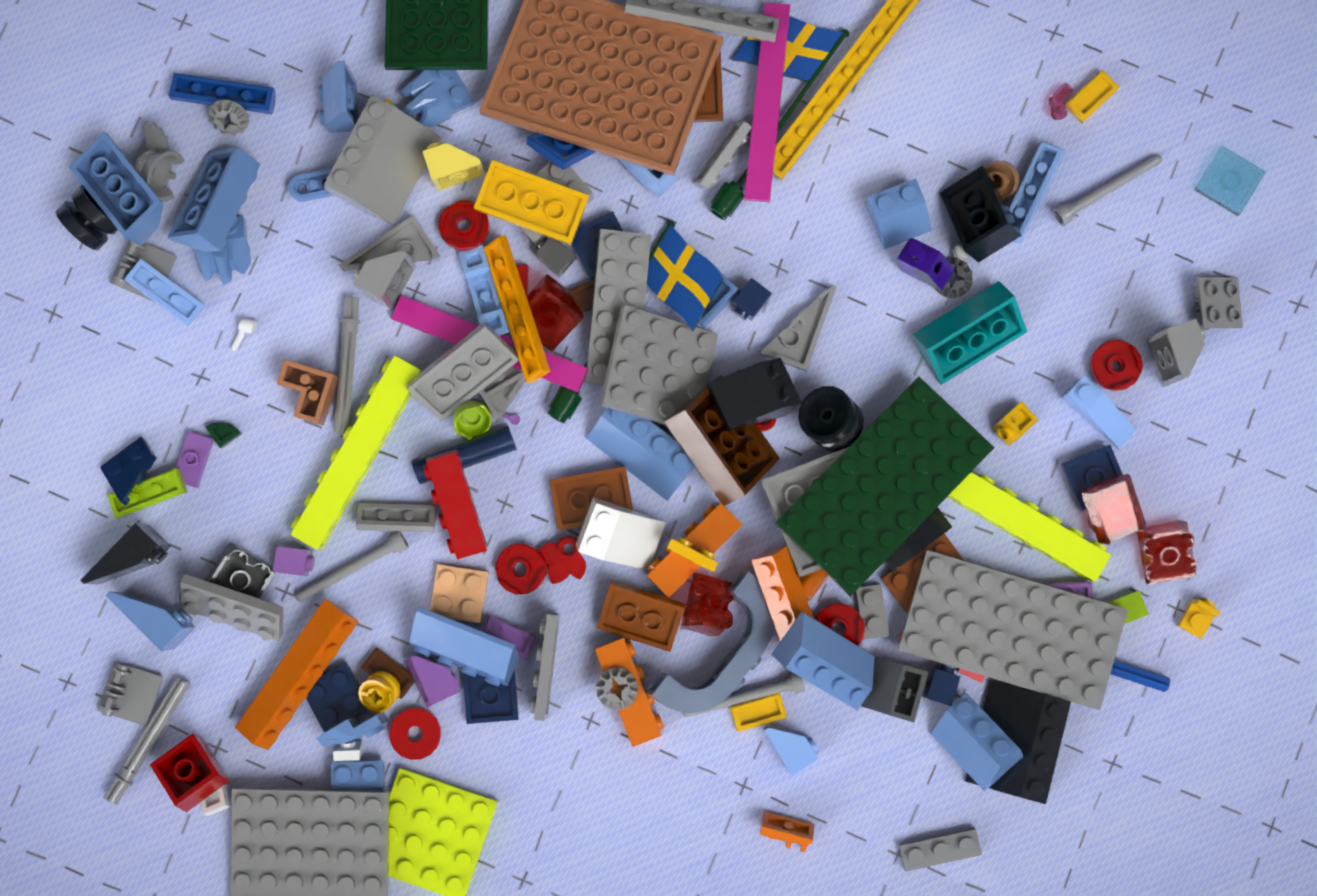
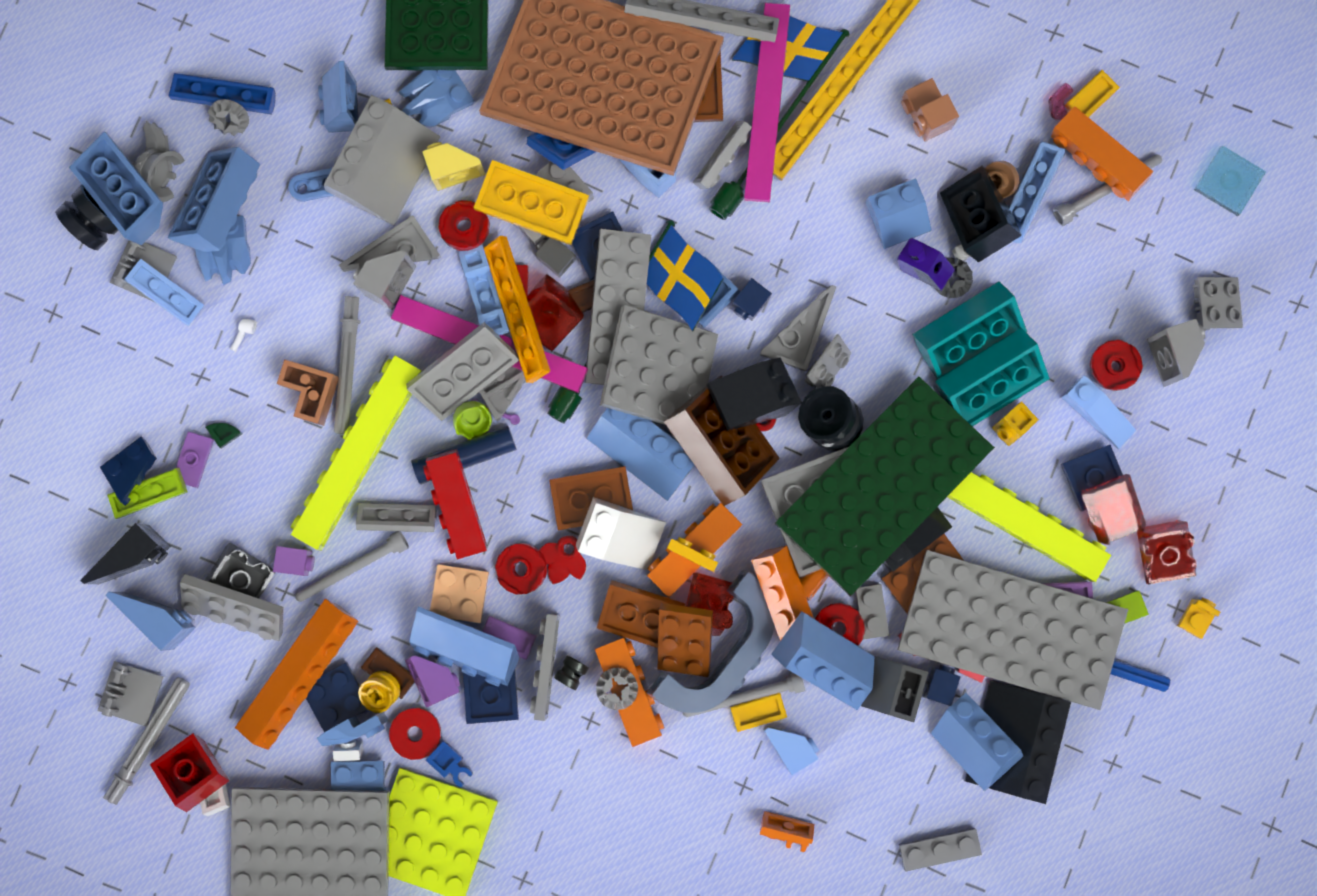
none -> blue plate [426,740,473,787]
none -> pearl dark grey wheel [554,655,589,691]
none -> dark orange plate [657,603,713,677]
none -> light grey hinge [805,334,851,389]
none -> nougat brick [901,78,959,142]
none -> teal slope [935,328,1050,426]
none -> orange brick [1051,106,1153,202]

